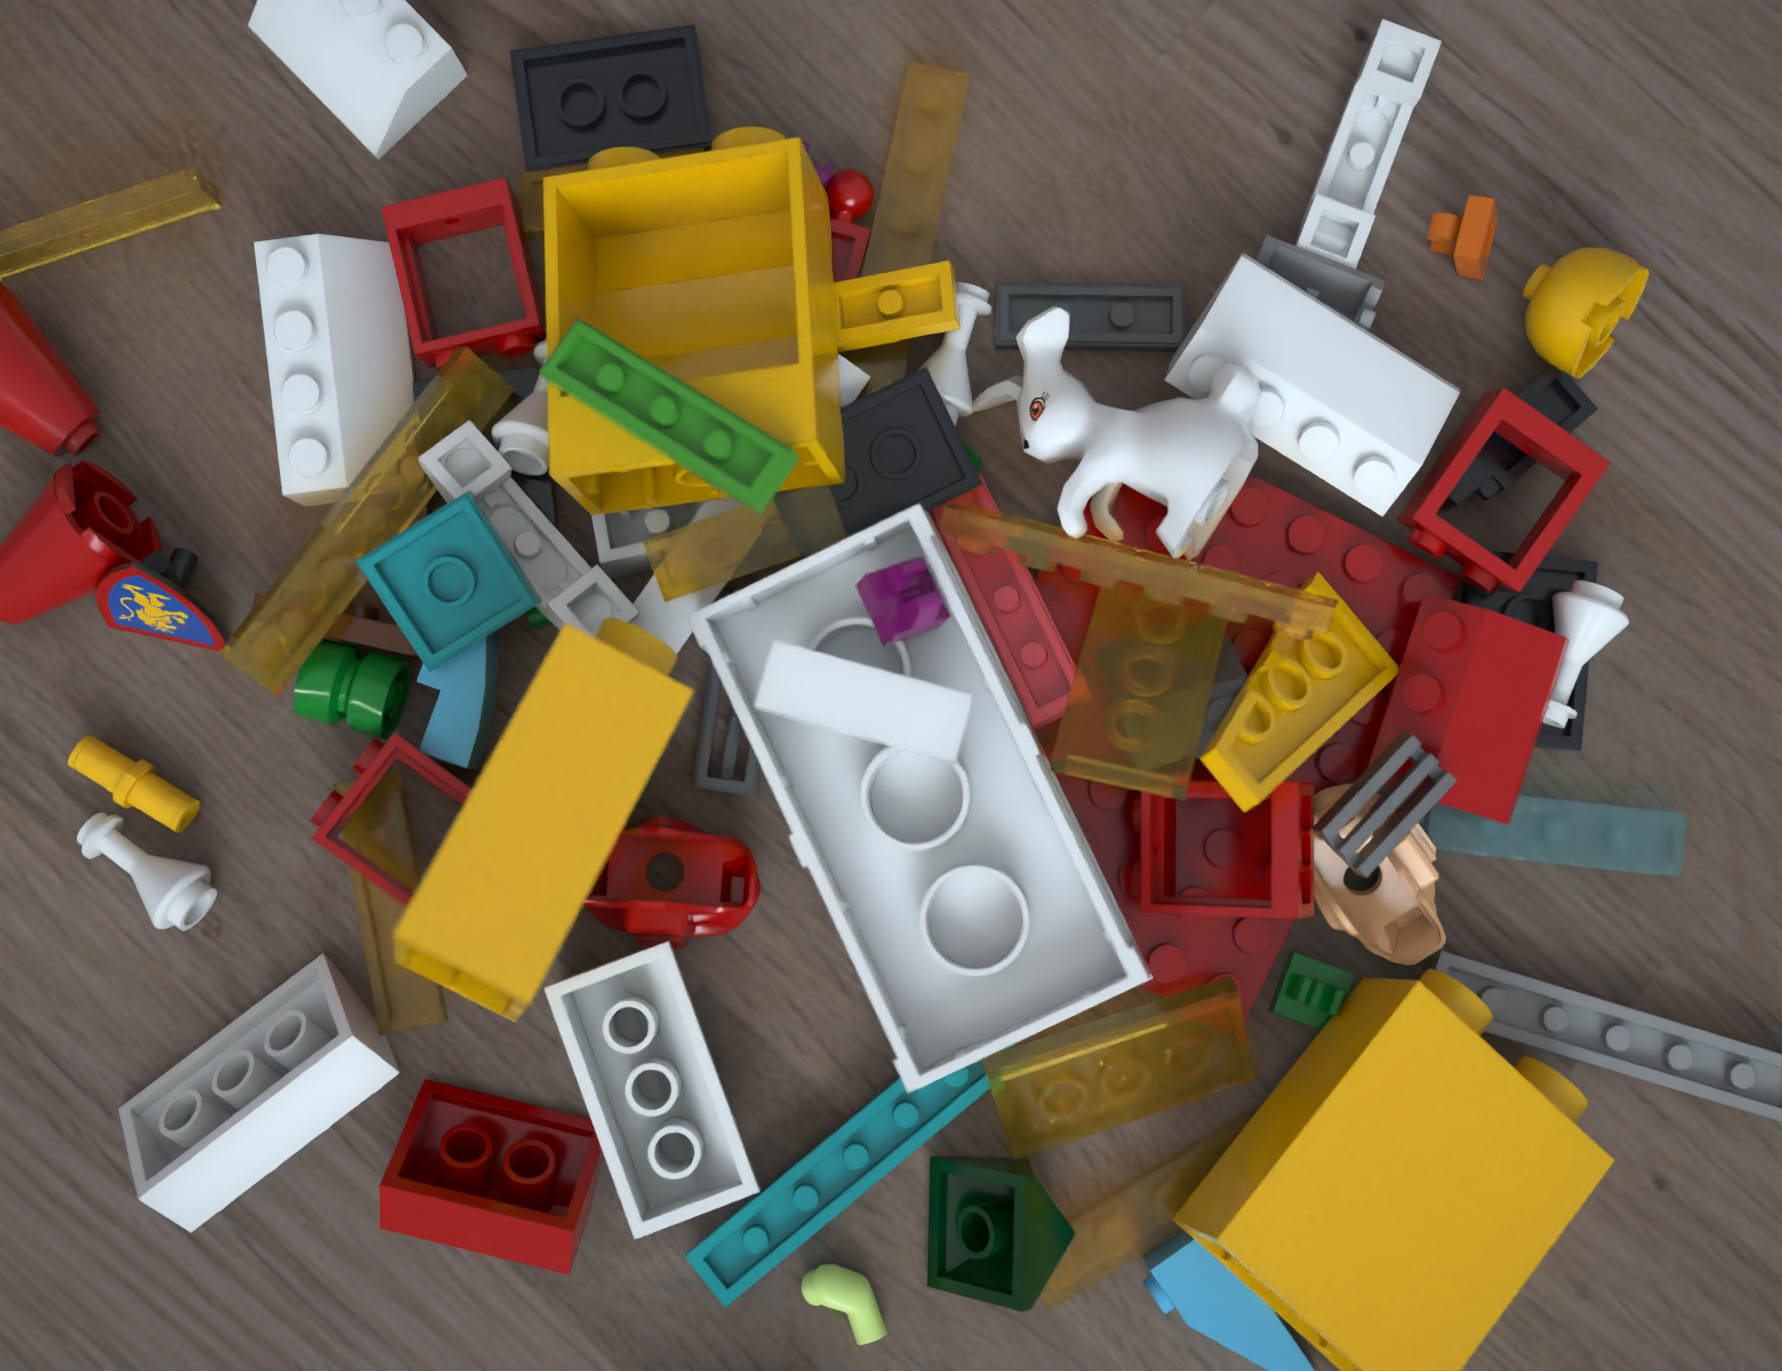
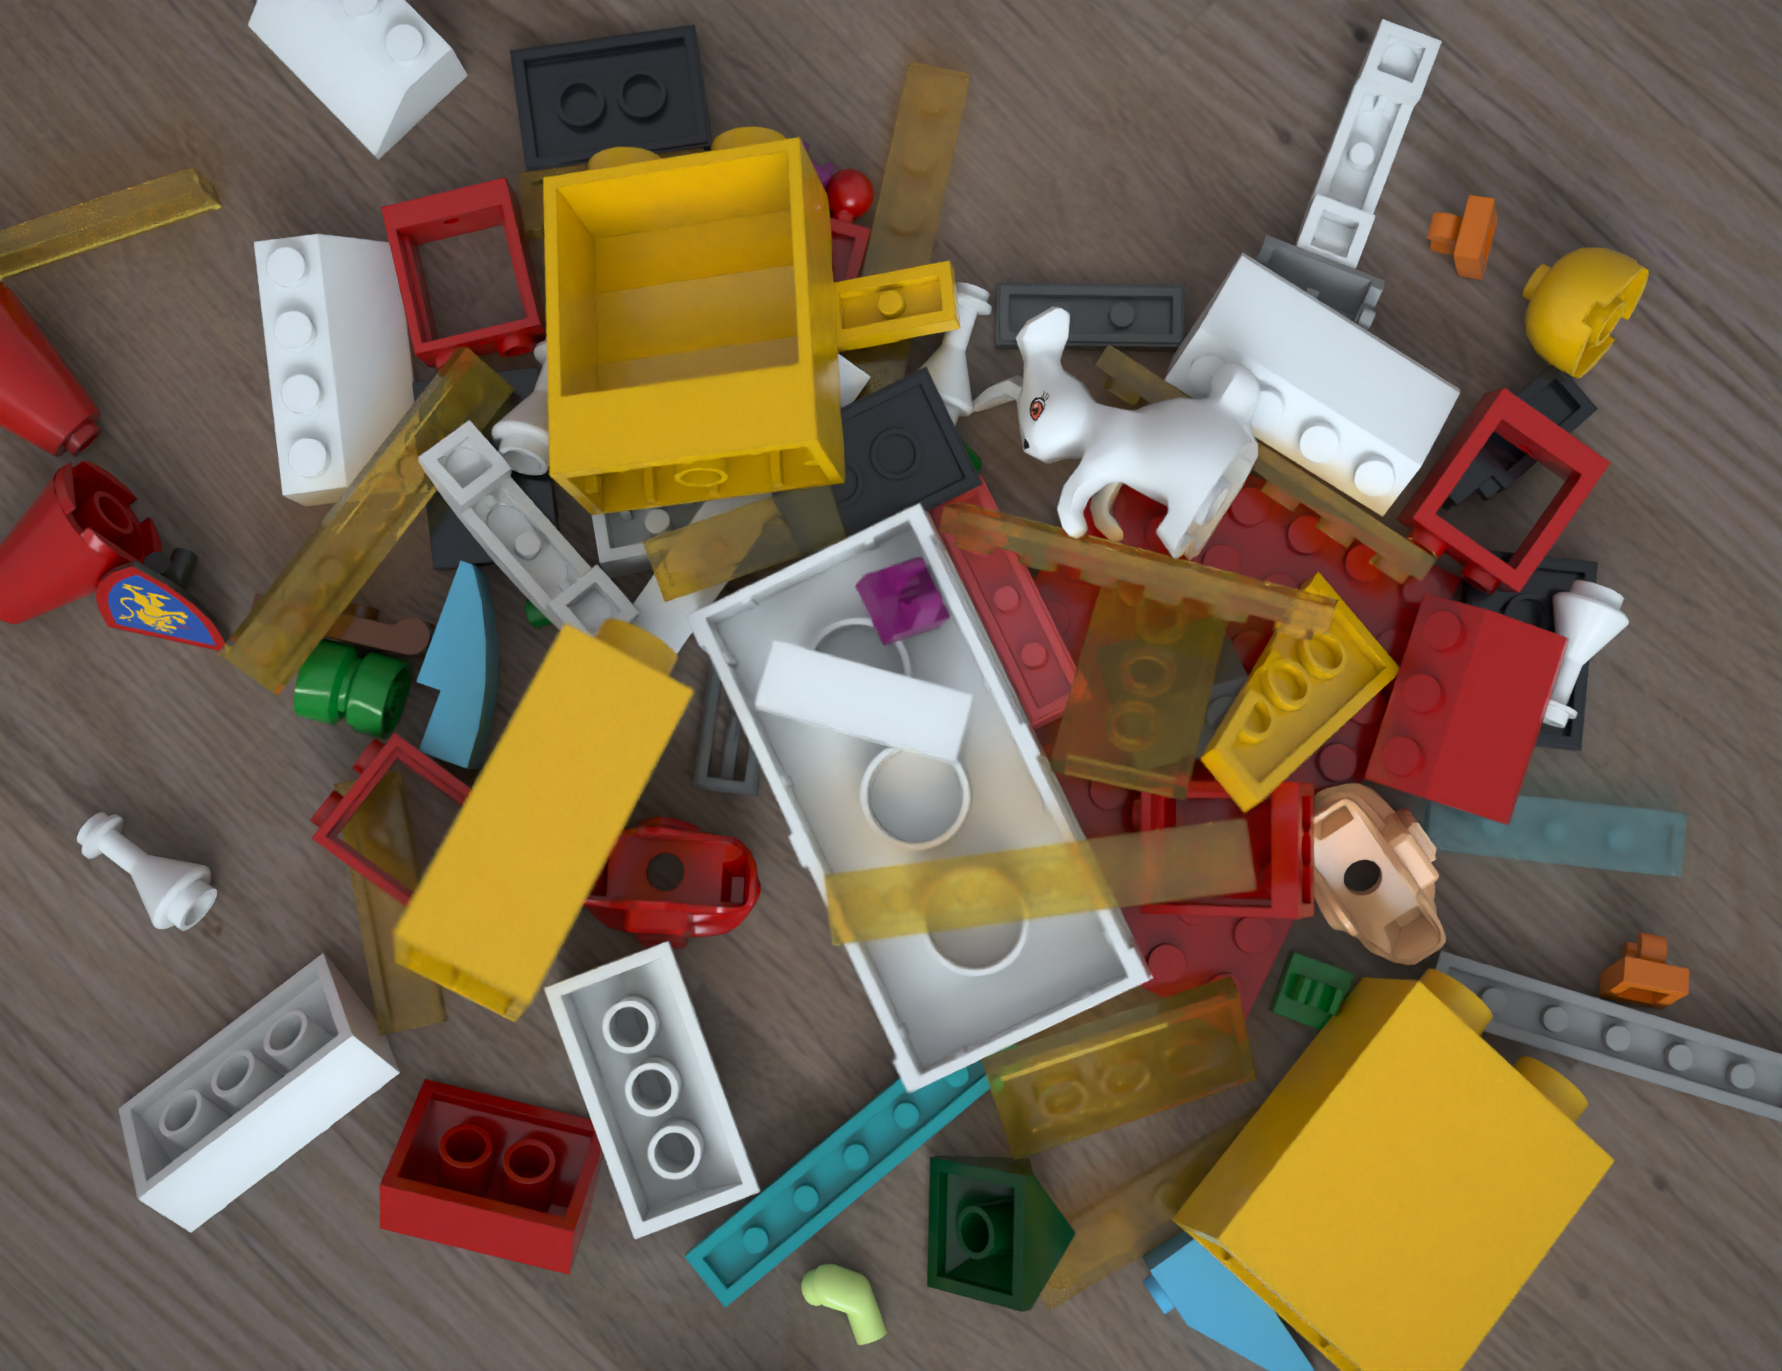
yellow pin [67,735,201,833] -> none
teal tile [356,490,542,672] -> none
bright green tile [538,318,800,516] -> none
flat silver tile [1312,733,1457,878] -> none
none -> clear yellow plate [824,819,1256,945]
none -> clear yellow plate [1095,344,1437,584]
none -> orange tile [1599,932,1689,1010]

